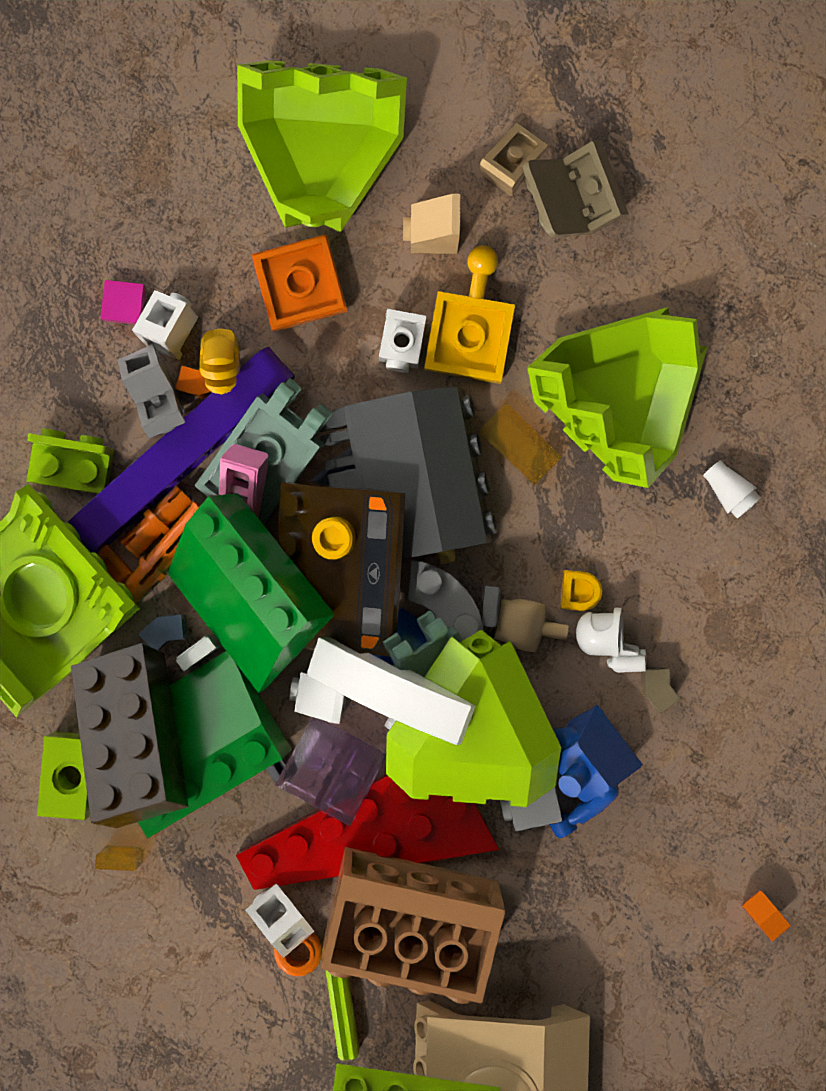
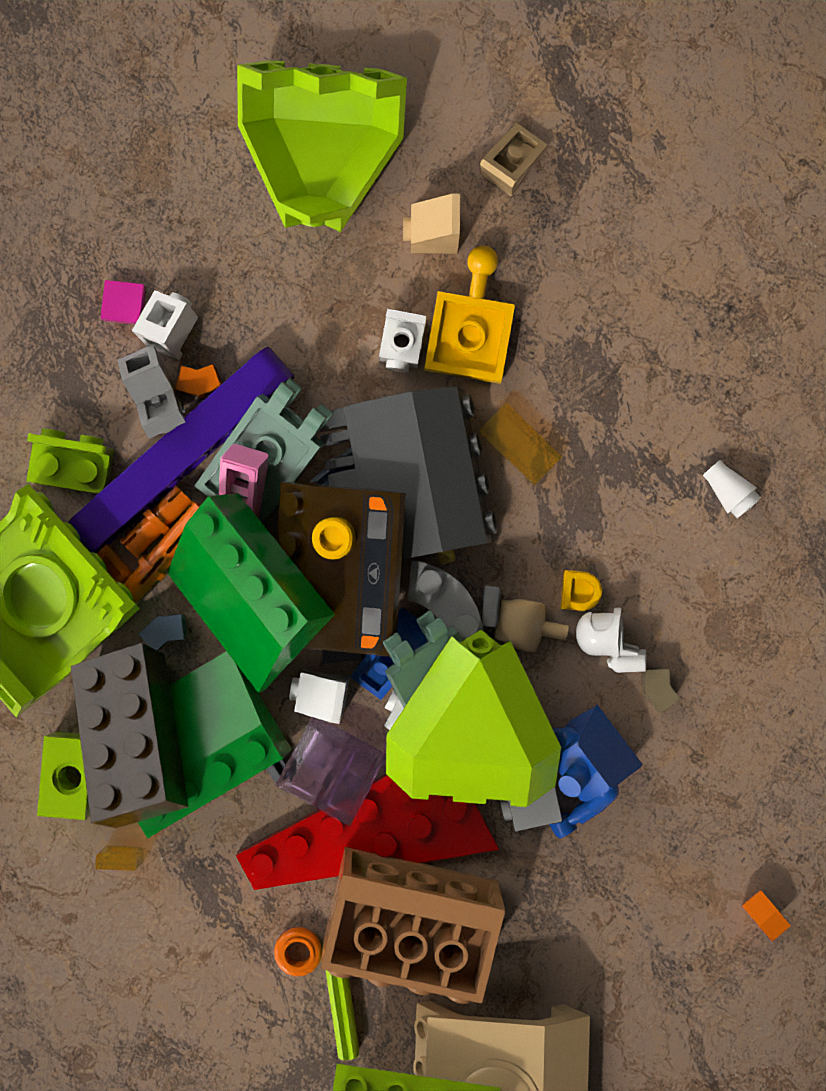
white tile [176,634,222,671] -> none
yellow arm [200,329,240,395] -> none
white brick [245,884,314,958] -> none
orange plate [251,234,348,332] -> none
white slope [306,637,475,745] -> none
dark tan bracket [523,141,629,238] -> none
lime panel [527,307,708,488] -> none

